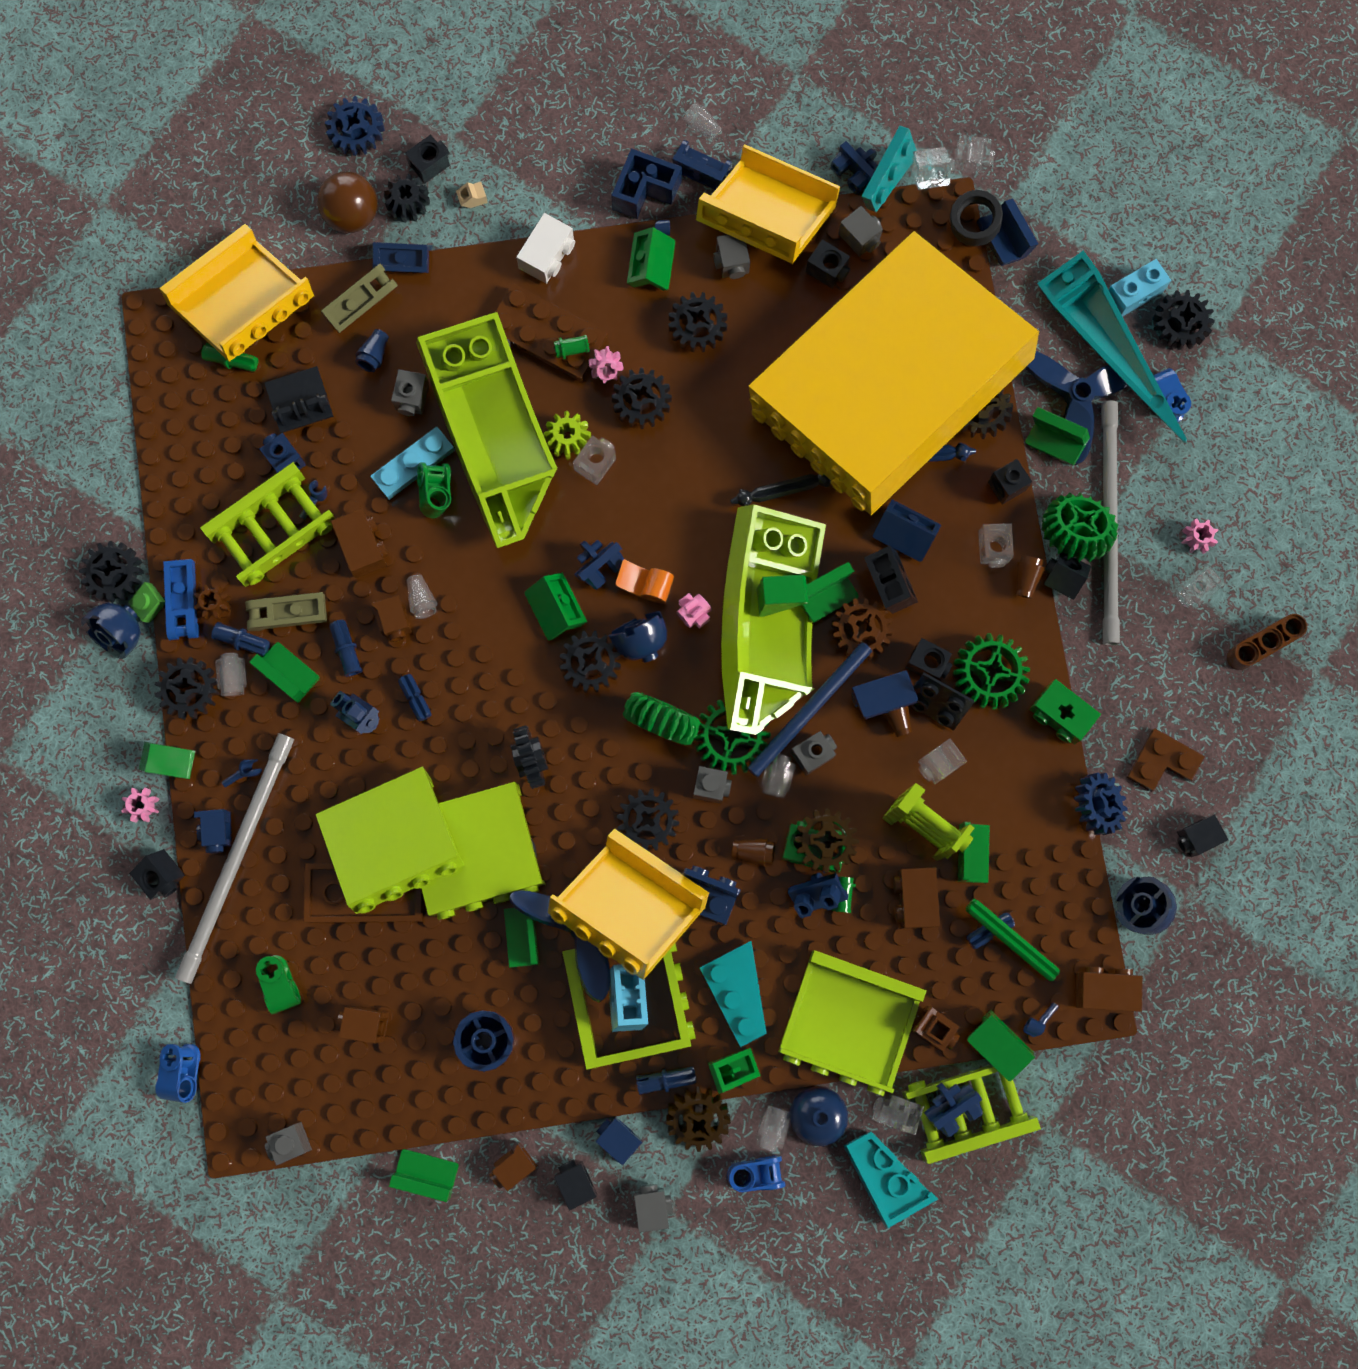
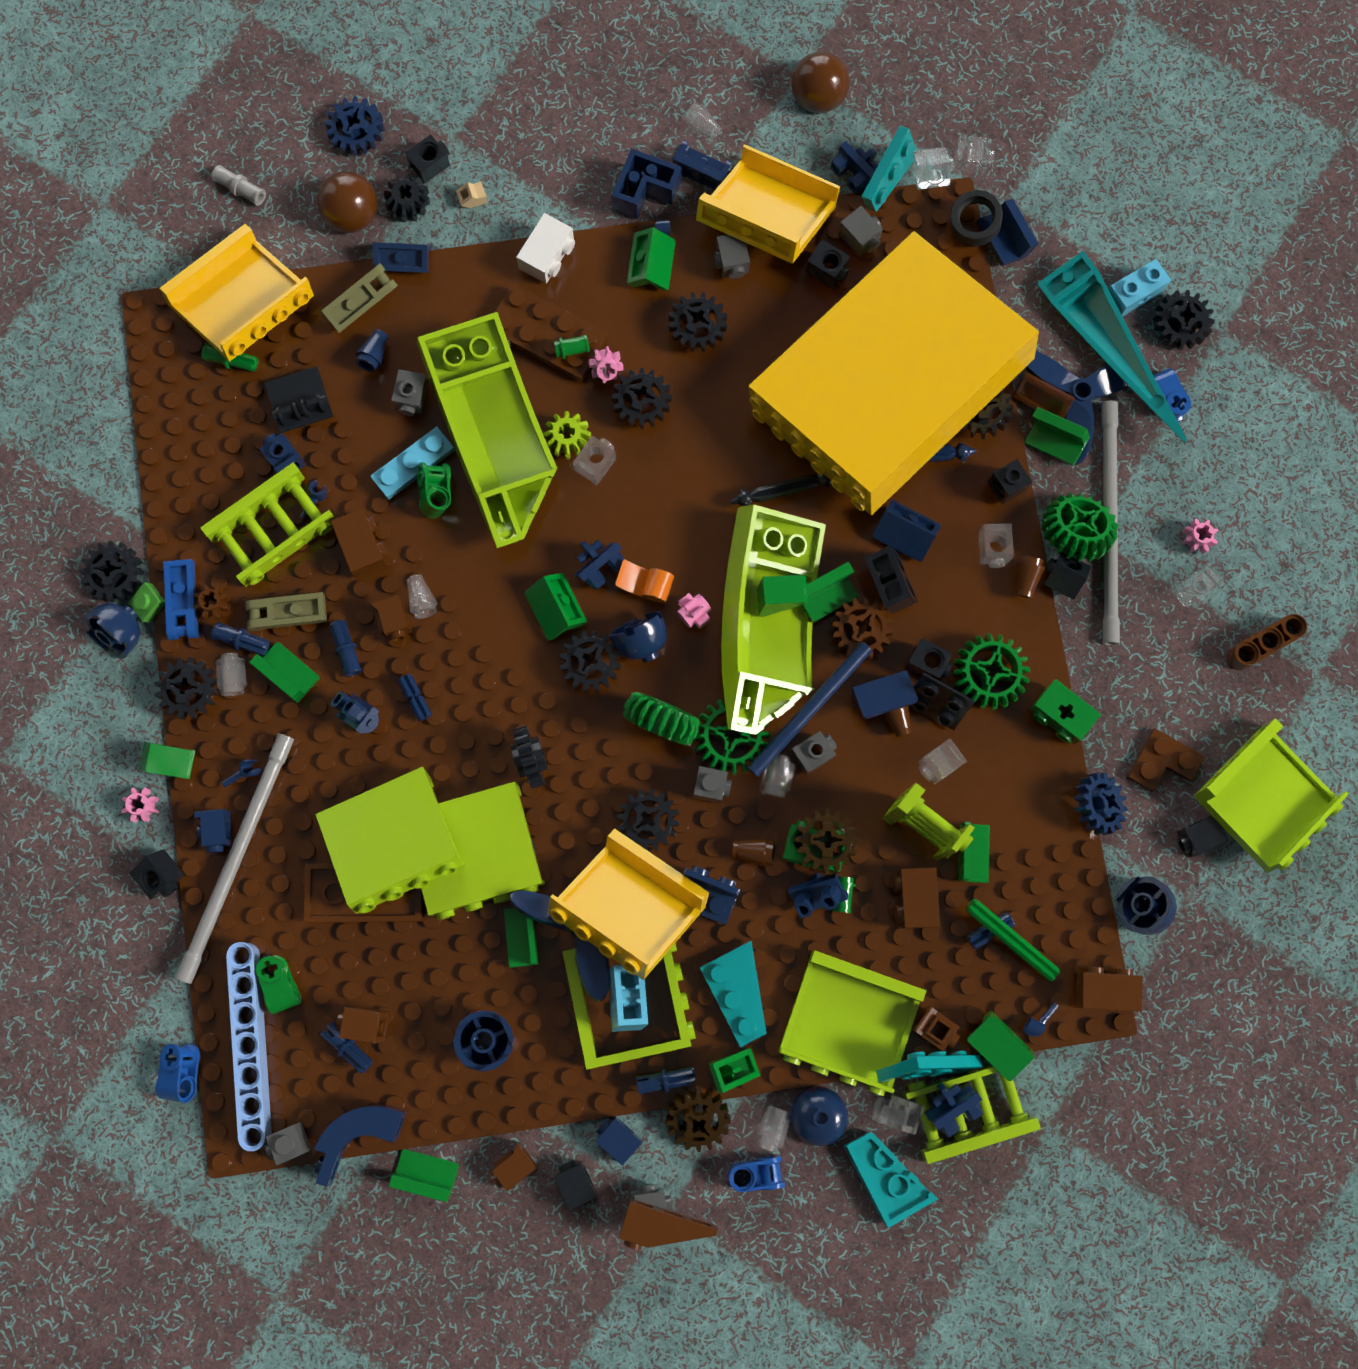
none -> light grey pin [211,165,266,206]
none -> light blue beam [226,942,272,1151]
none -> dark blue arch [314,1104,407,1187]
none -> dark blue axle [320,1022,373,1074]
none -> reddish brown slope [619,1198,718,1250]
none -> reddish brown piece [791,52,850,113]
none -> teal wing [876,1051,982,1082]
none -> reddish brown tile [1012,372,1075,418]
none -> lime panel [1194,718,1349,873]

